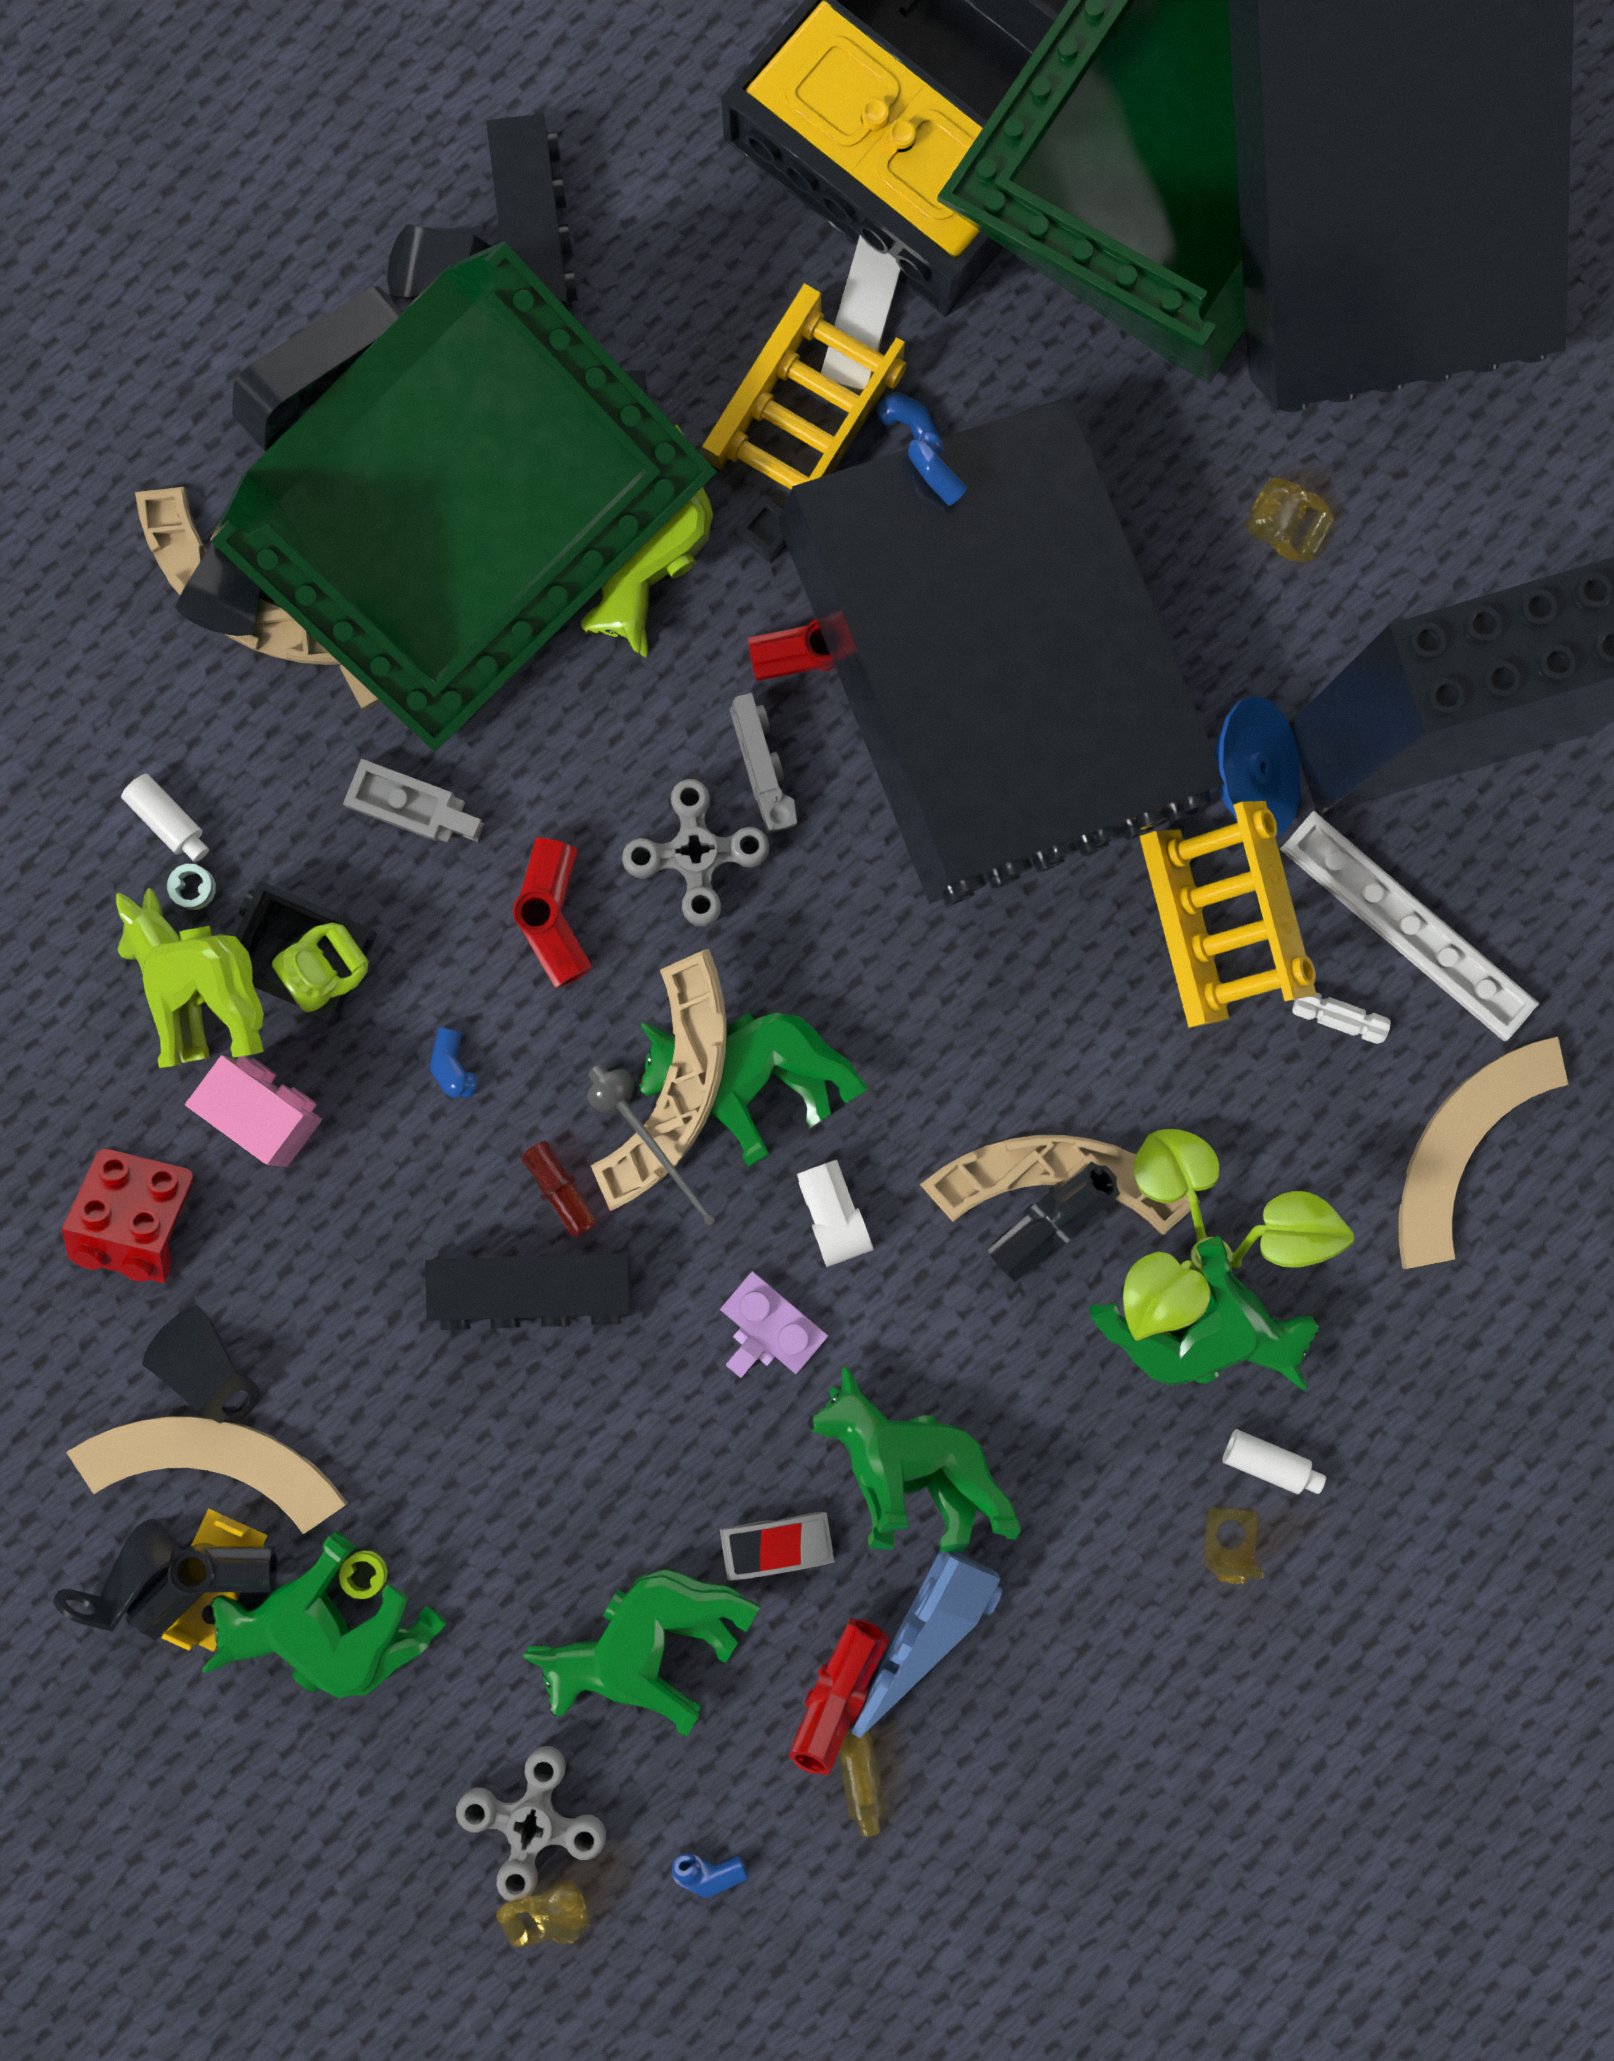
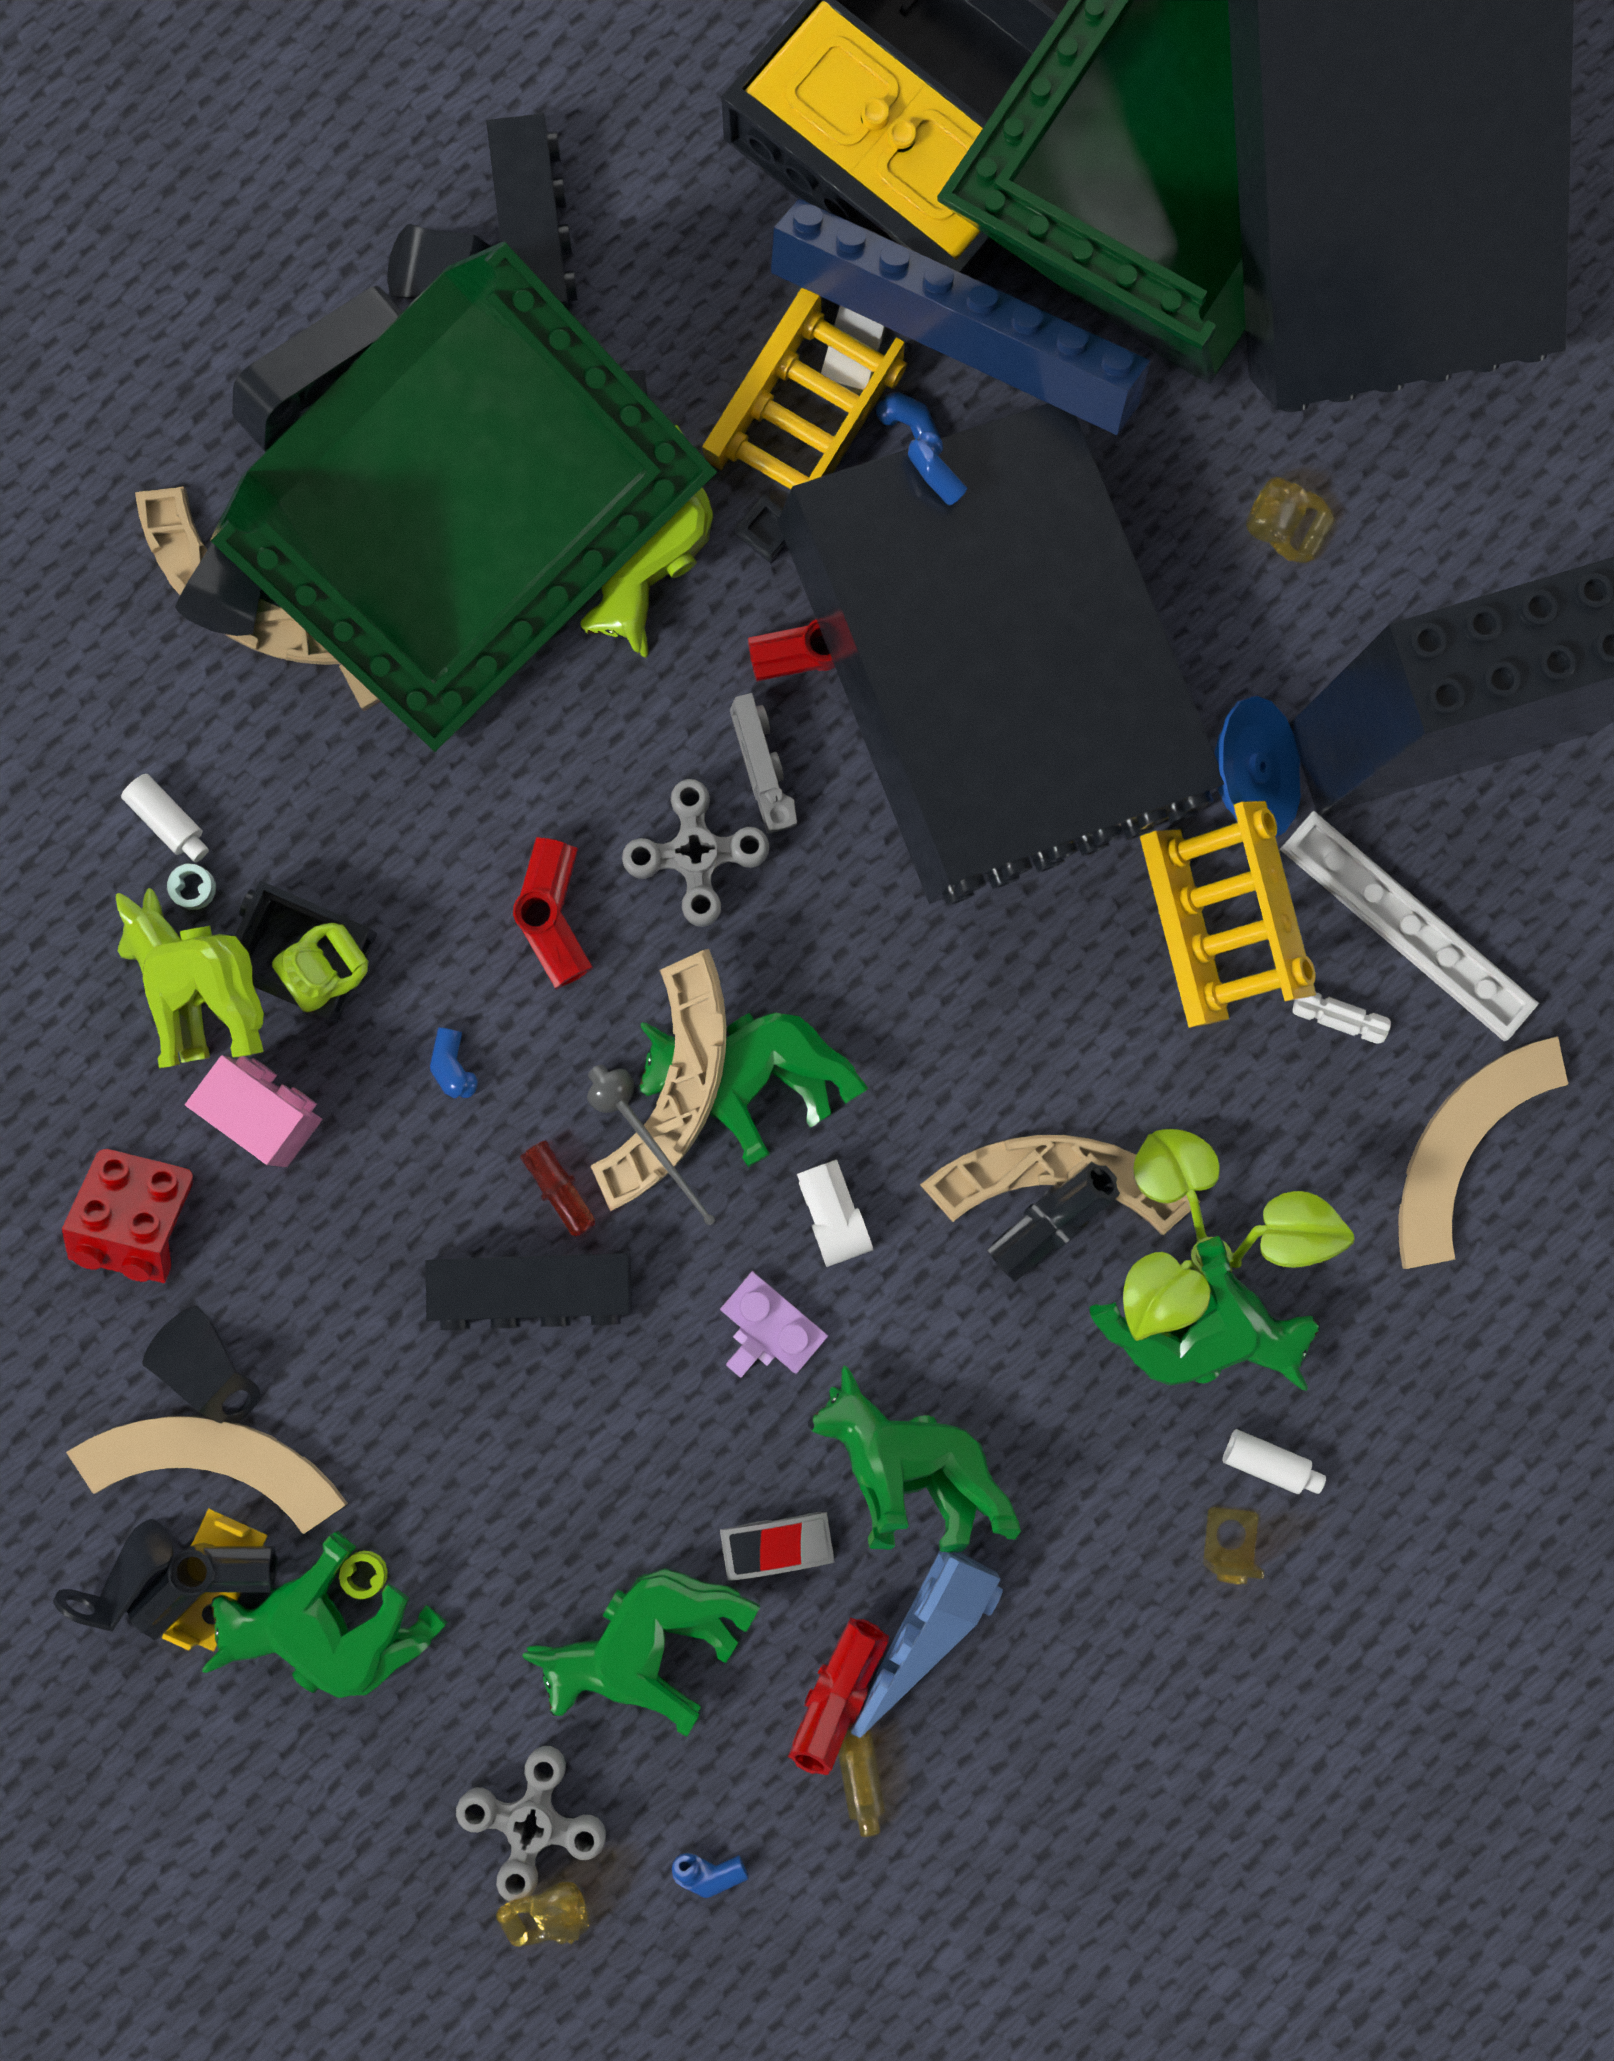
light grey hinge [343,759,485,843] -> none
none -> dark blue brick [771,198,1150,435]

